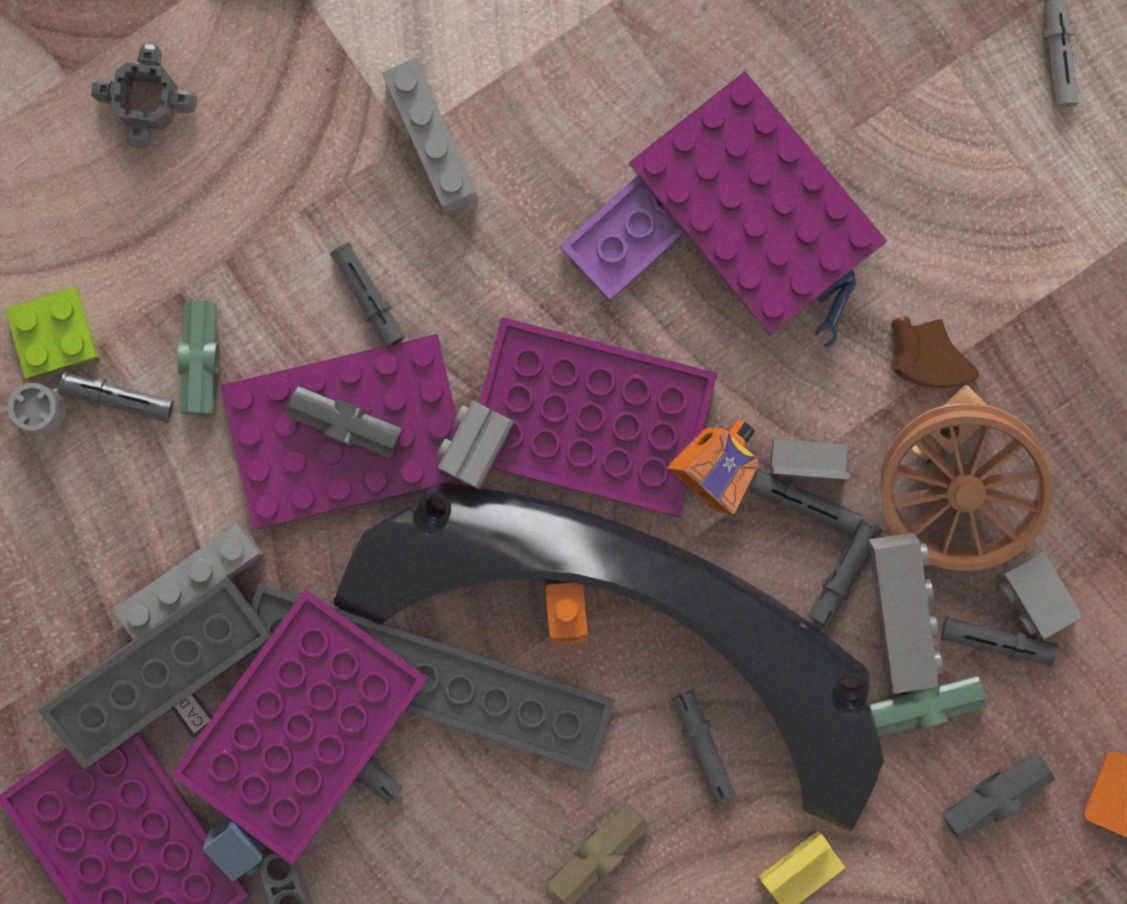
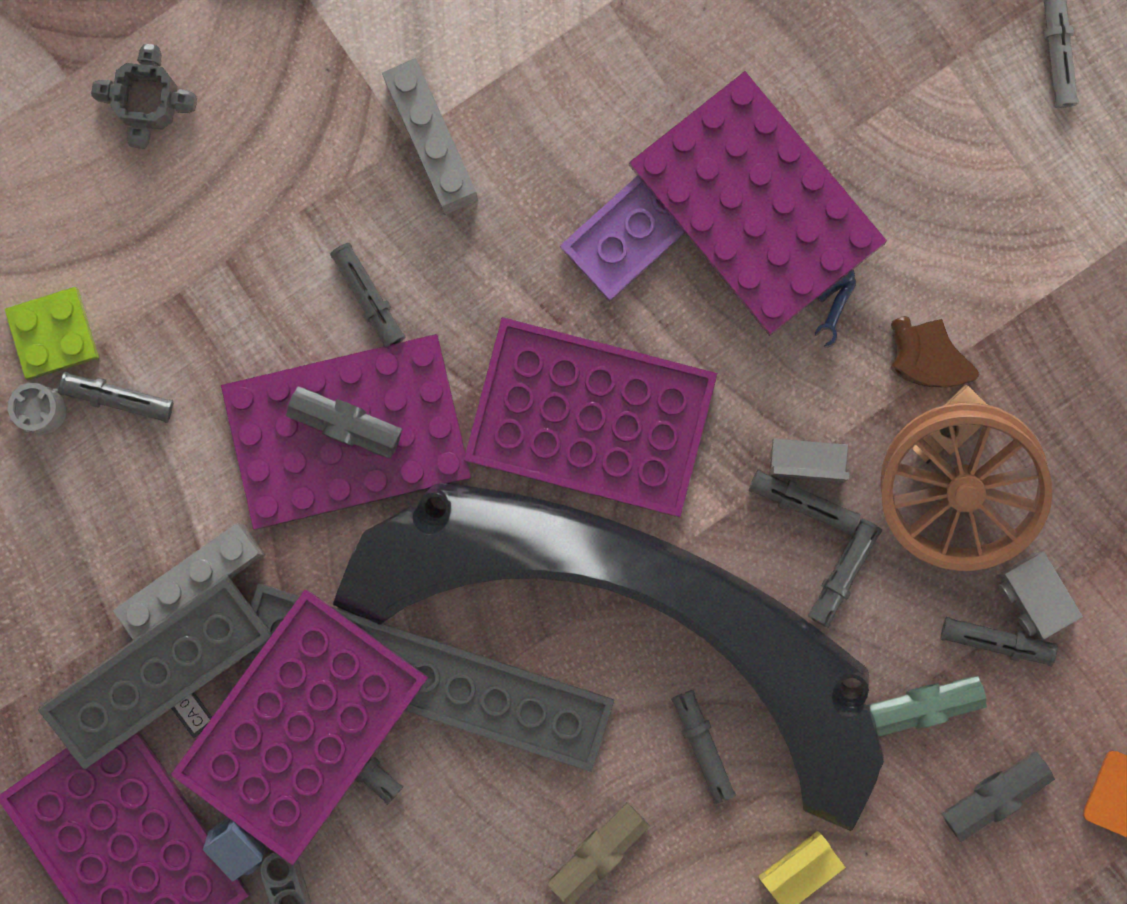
sand green piece [177,301,220,415] -> none
light grey brick [436,401,514,490] -> none
orange torso [545,579,588,647] -> none
orange torso [667,419,759,514] -> none
light grey brick [869,532,943,694] -> none

